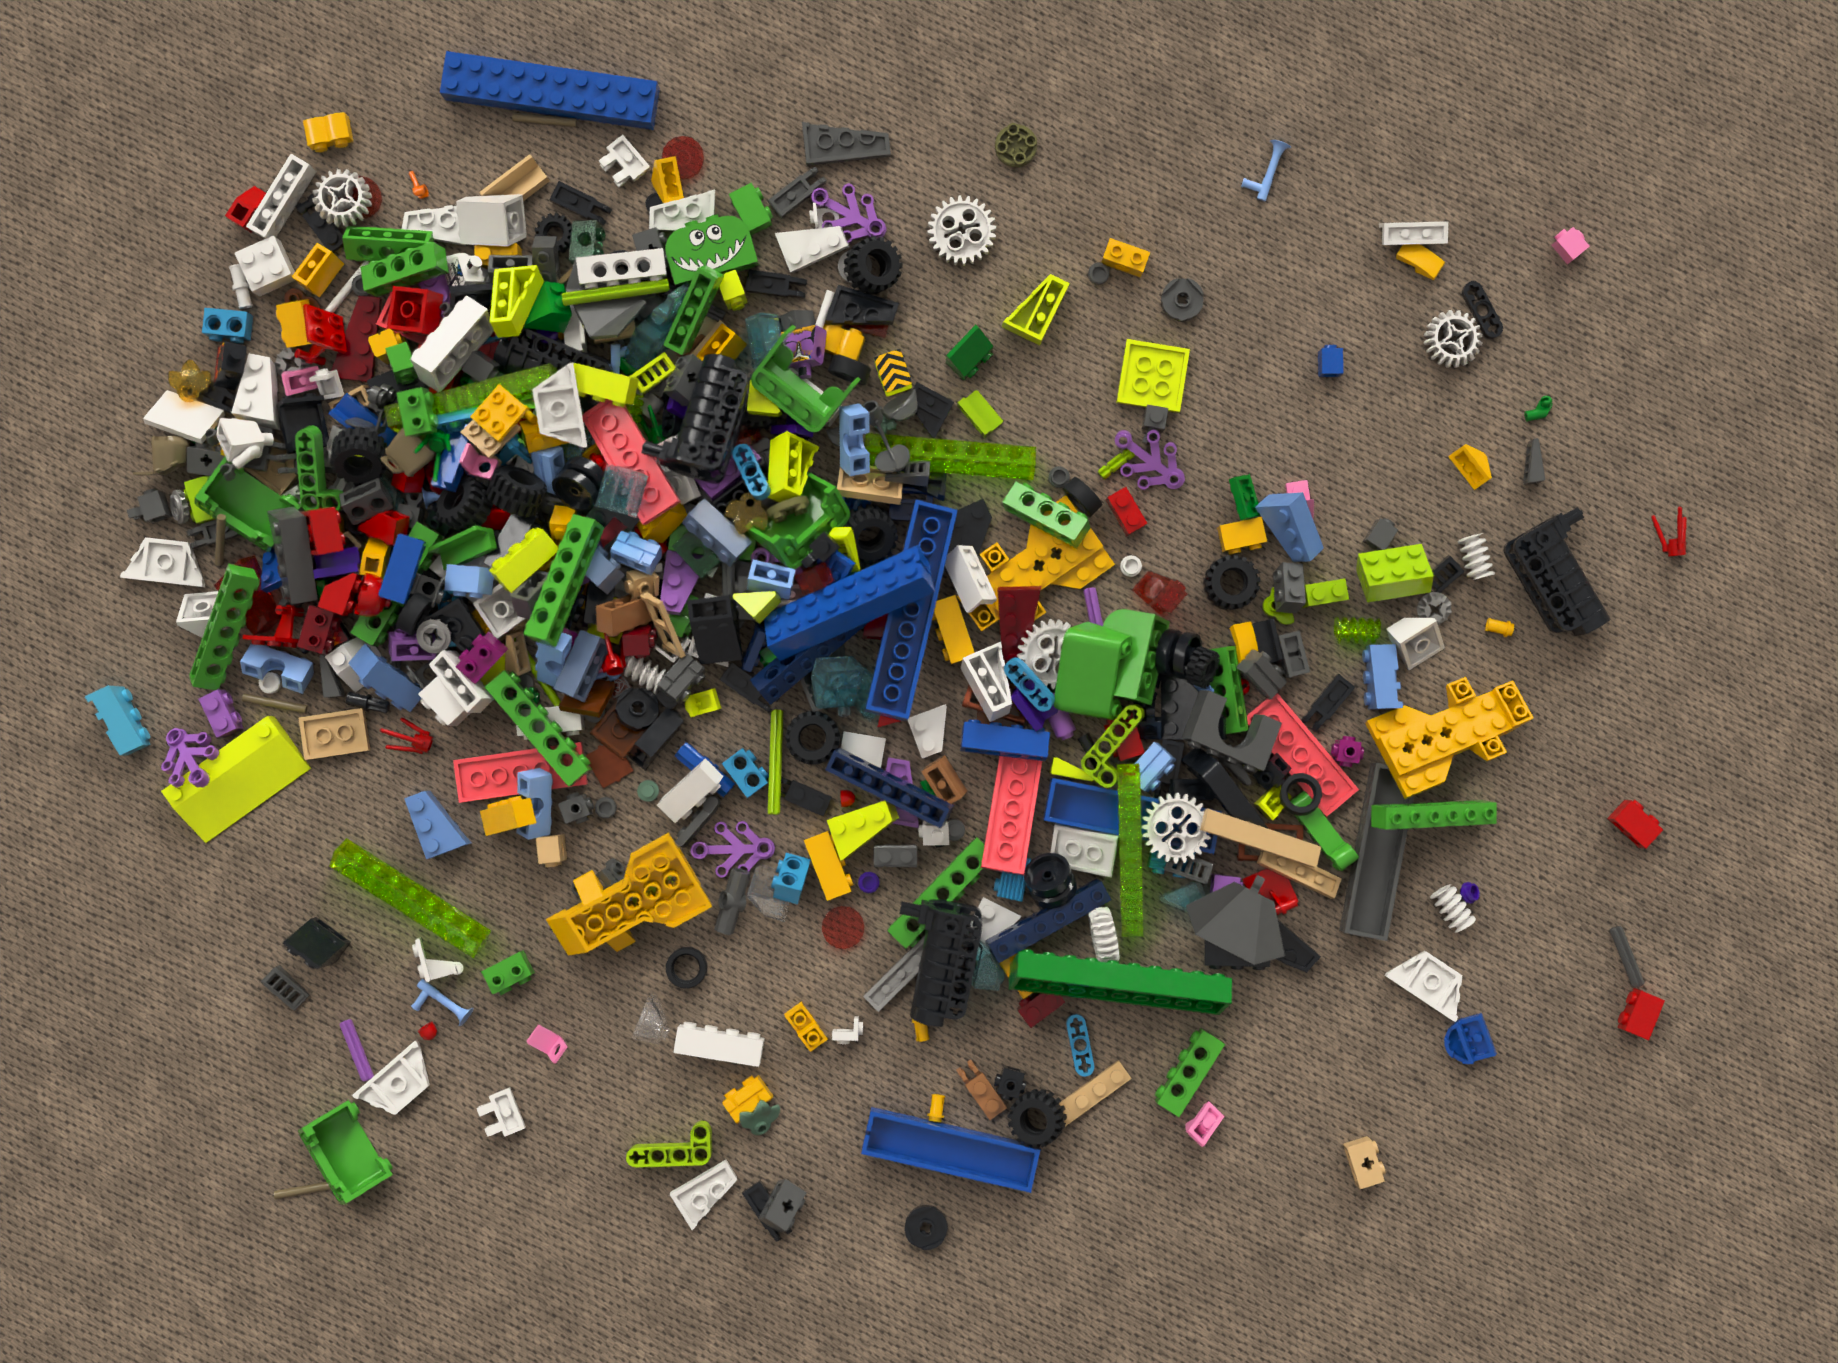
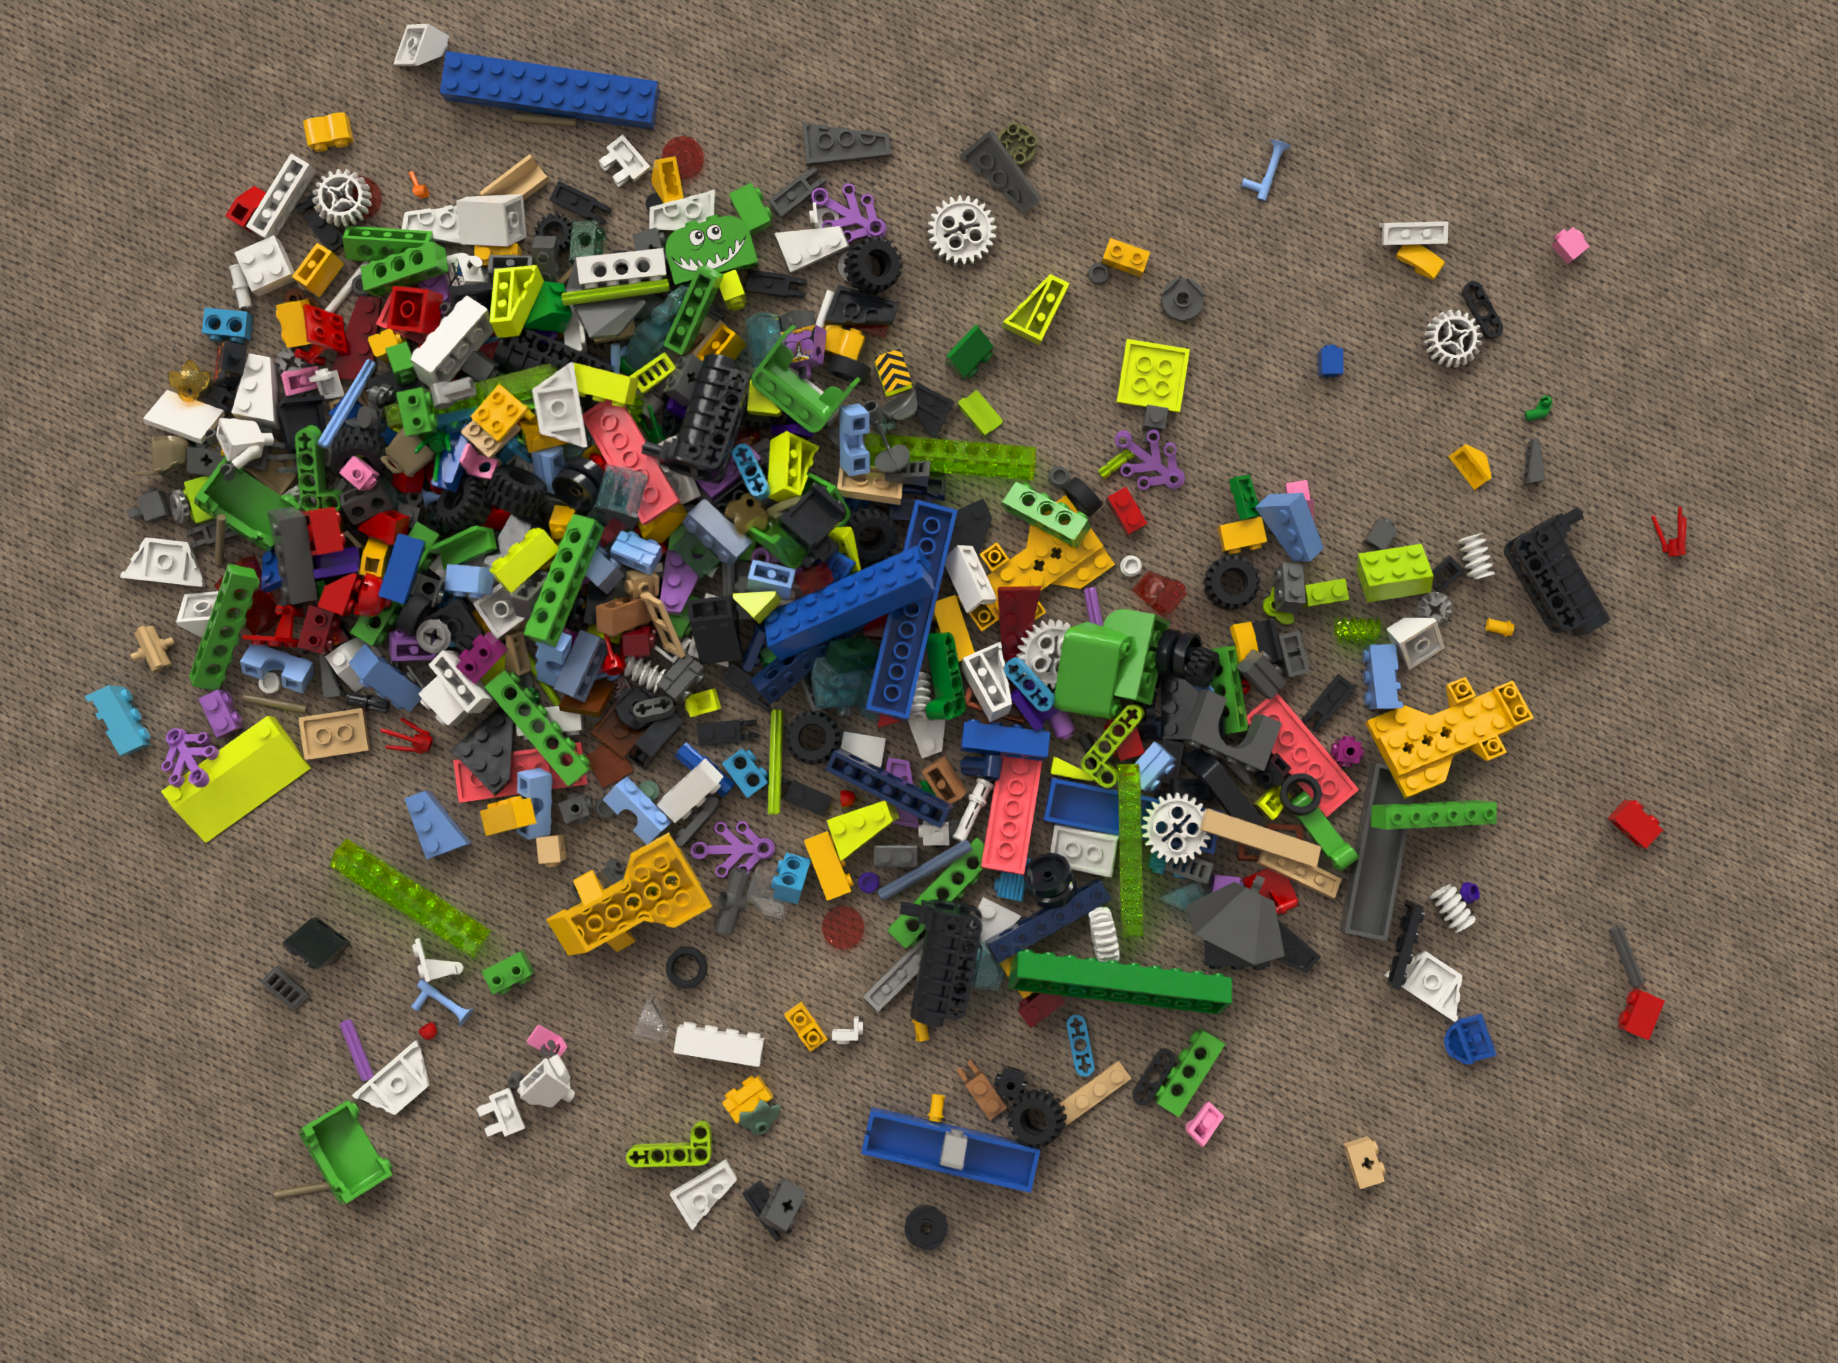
none -> tan pin [130,626,175,673]
none -> light blue axle [318,359,377,449]
none -> bright pink brick [339,456,380,491]
none -> dark grey tile [357,406,378,428]
none -> white slope [393,24,449,66]
none -> light grey piece [429,377,476,409]
none -> black plate [451,707,515,796]
none -> white torso [507,1040,575,1108]
none -> light blue arch [603,777,672,845]
none -> dark grey beam [633,696,675,723]
none -> black hinge [697,719,758,745]
none -> black panel [777,482,846,554]
none -> clear green brick [825,635,879,674]
none -> sand blue axle [877,840,972,901]
none -> white piece [909,672,931,721]
none -> green beam [925,632,966,721]
none -> light grey slope [940,1129,967,1170]
none -> white pin [953,778,994,842]
none -> dark grey wing [959,130,1042,213]
none -> dark blue piece [960,755,1003,781]
none -> black beam [1132,1048,1175,1105]
none -> black wing [1387,899,1425,990]

